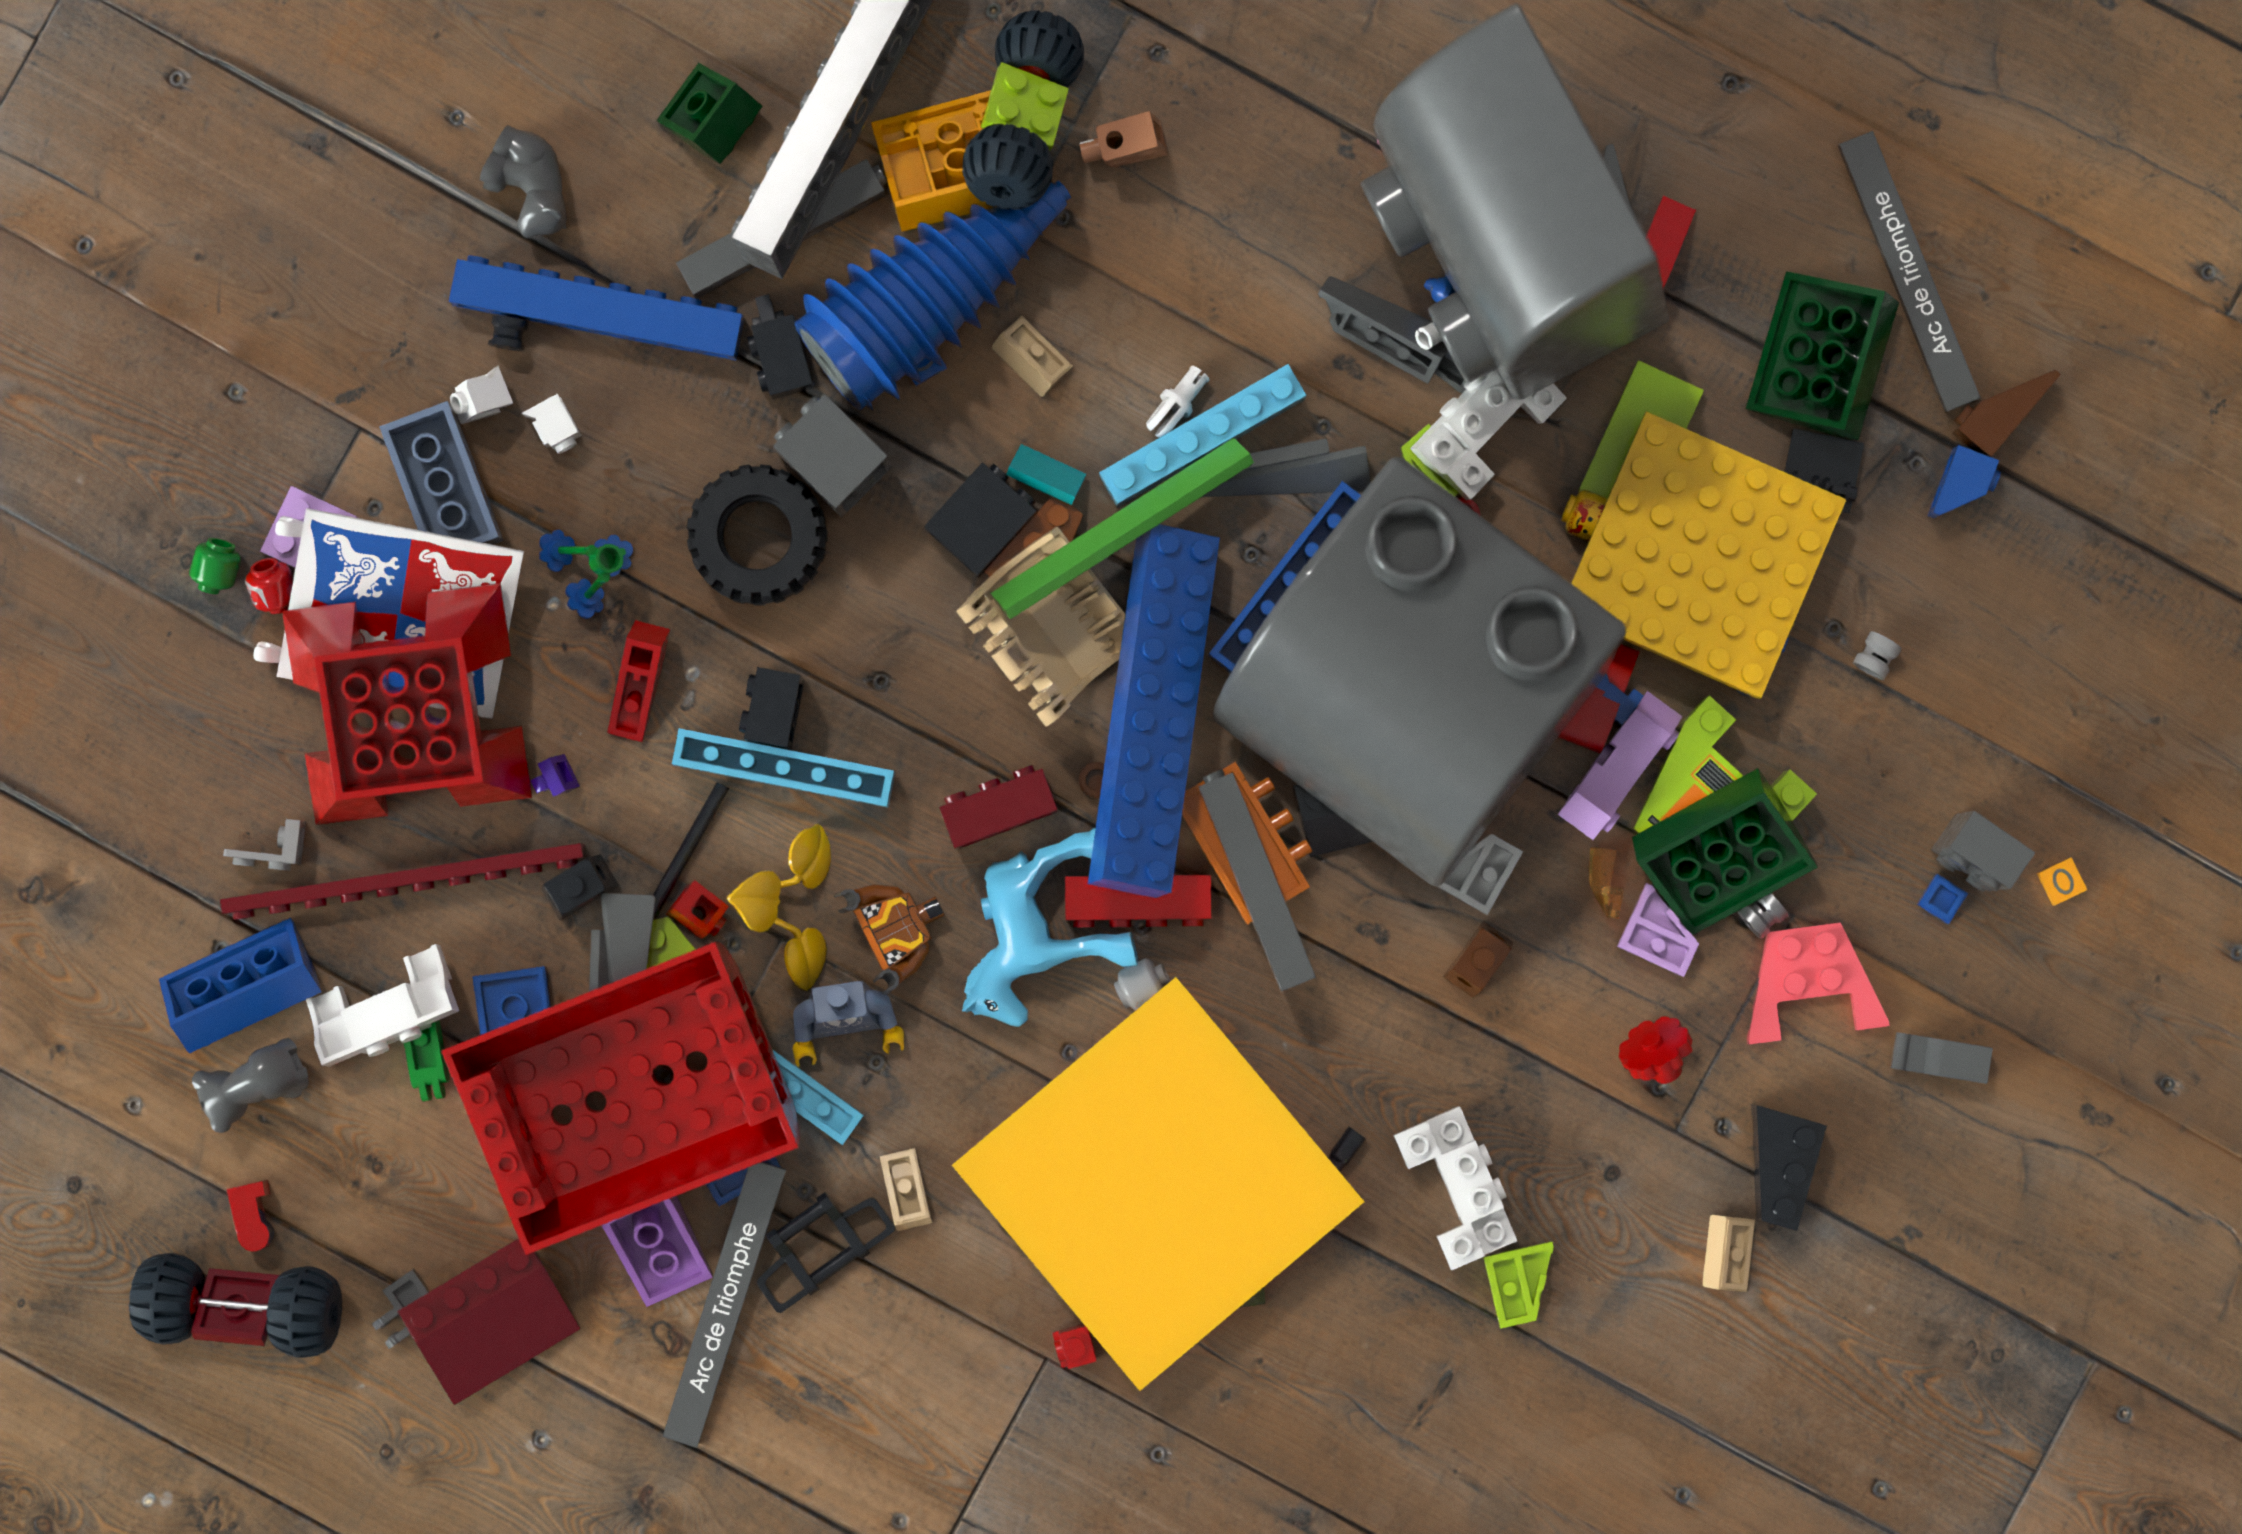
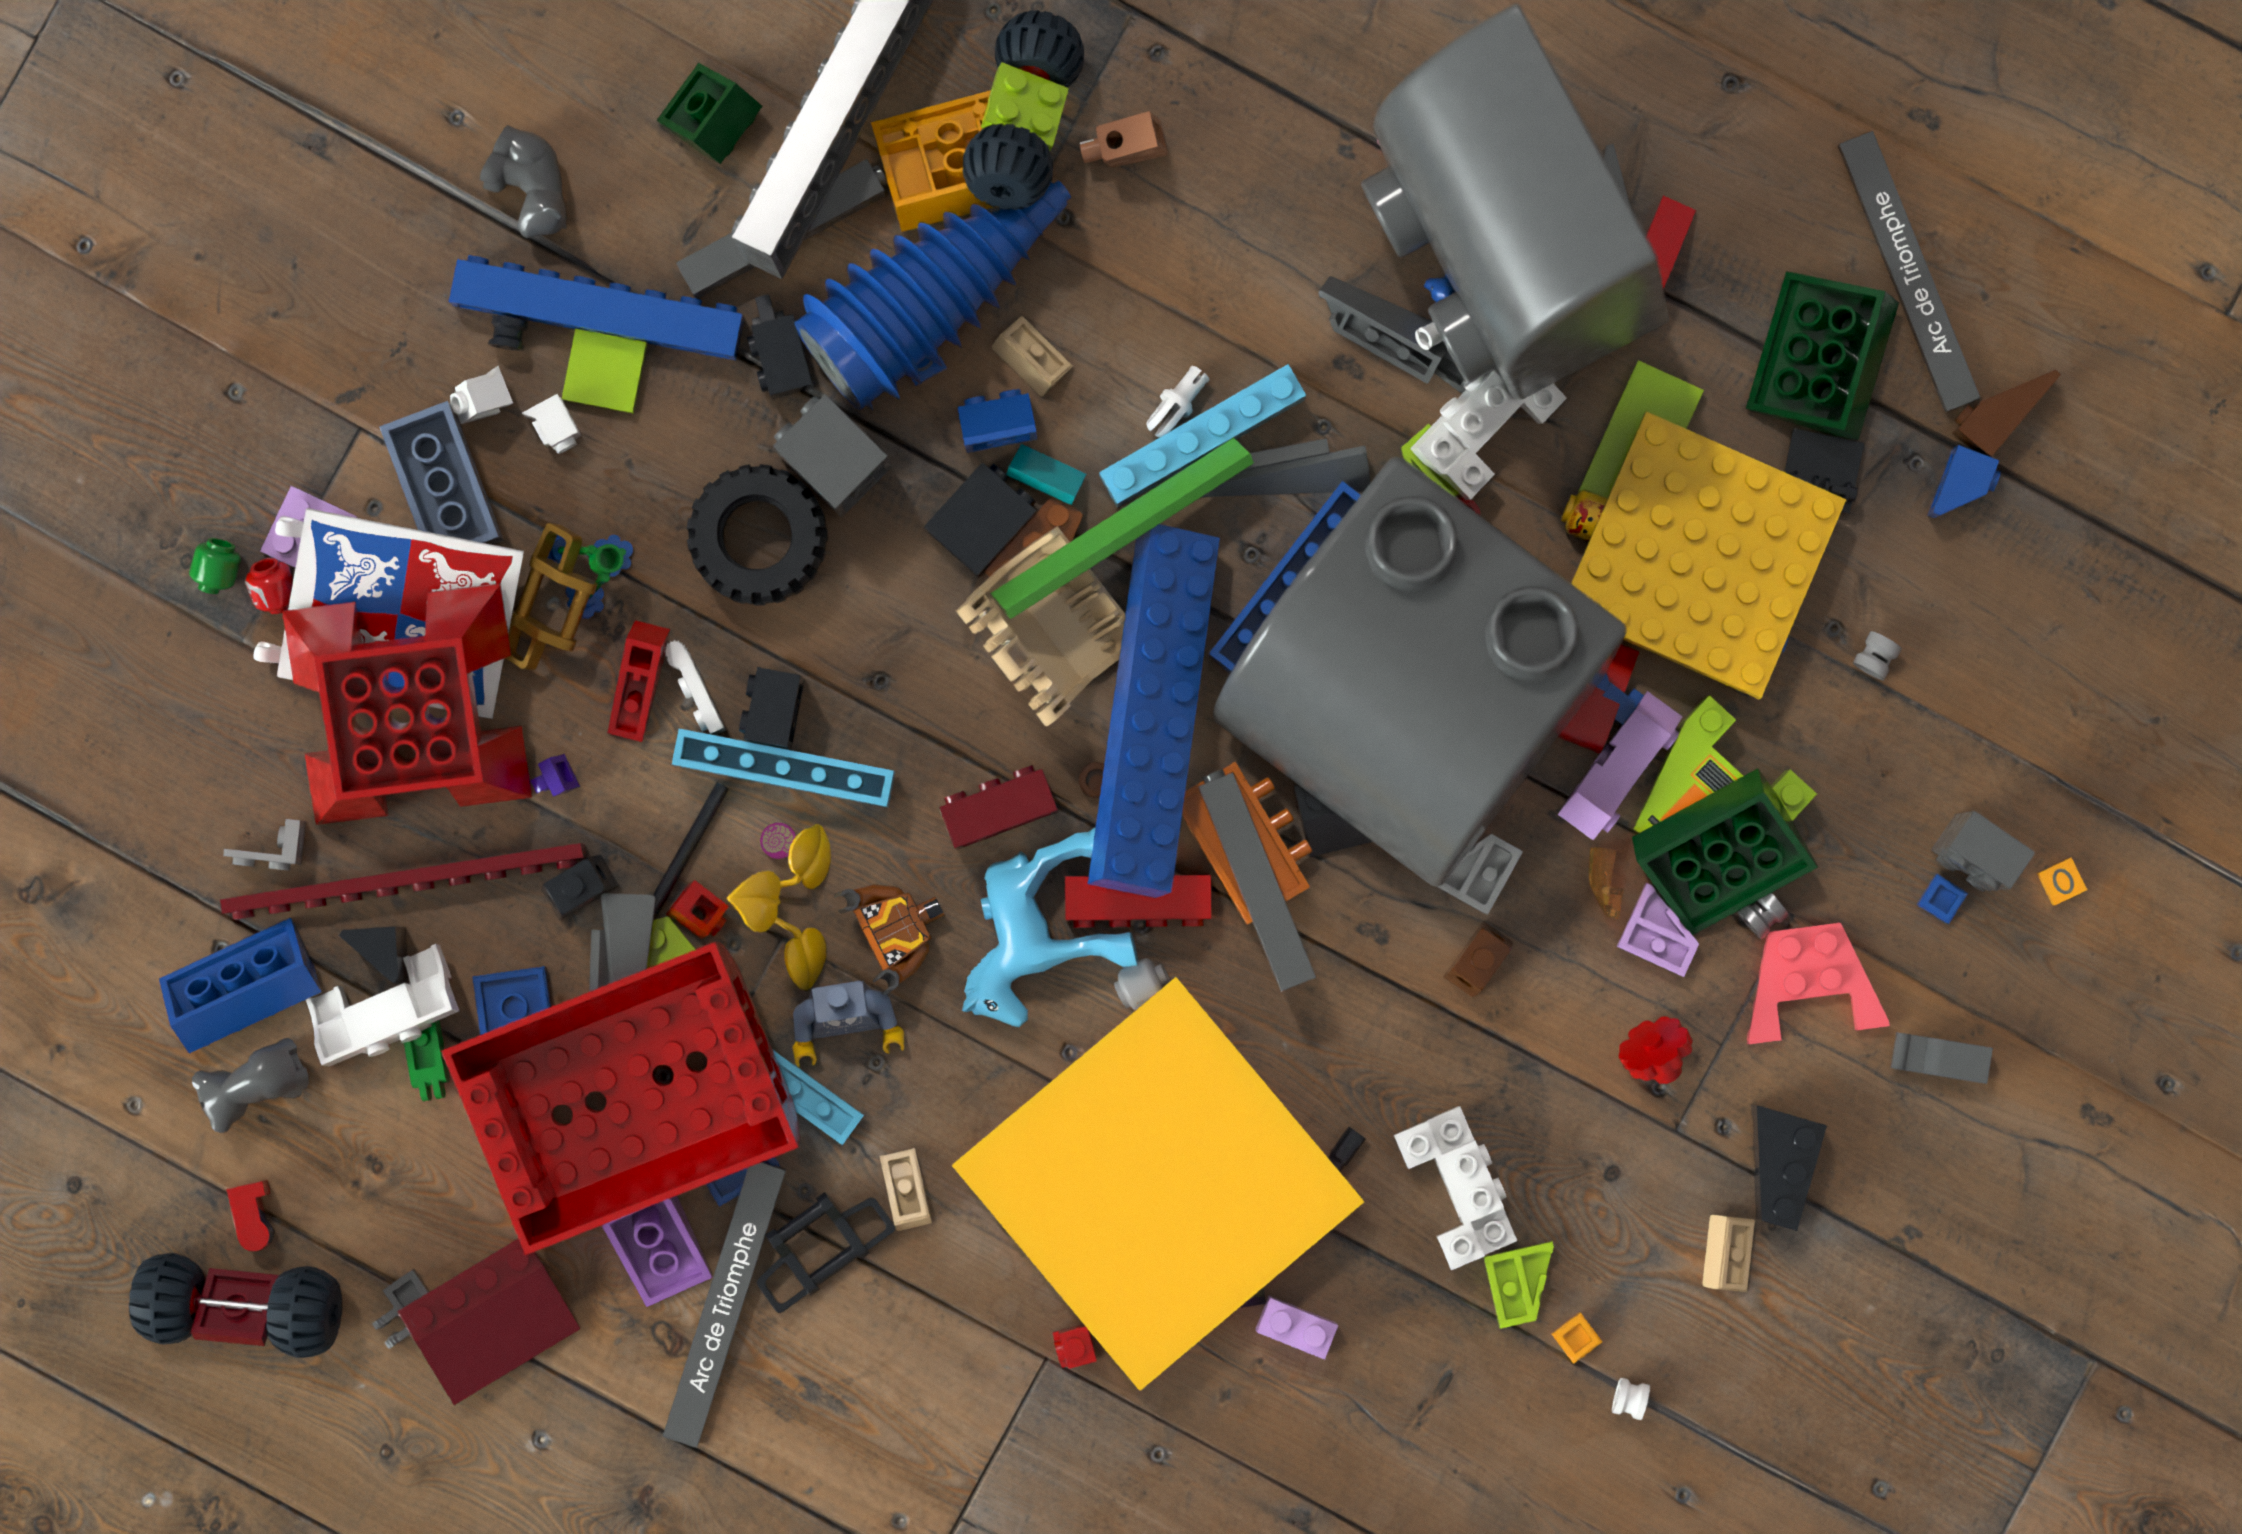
none -> black slope [339,926,409,984]
none -> pearl gold bar [505,523,598,670]
none -> lime tile [562,328,647,414]
none -> white hinge [664,640,726,736]
none -> tile [760,823,796,859]
none -> blue slope [958,389,1038,453]
none -> lavender brick [1256,1295,1338,1359]
none -> light orange tile [1551,1312,1602,1364]
none -> white wheel [1612,1378,1650,1420]

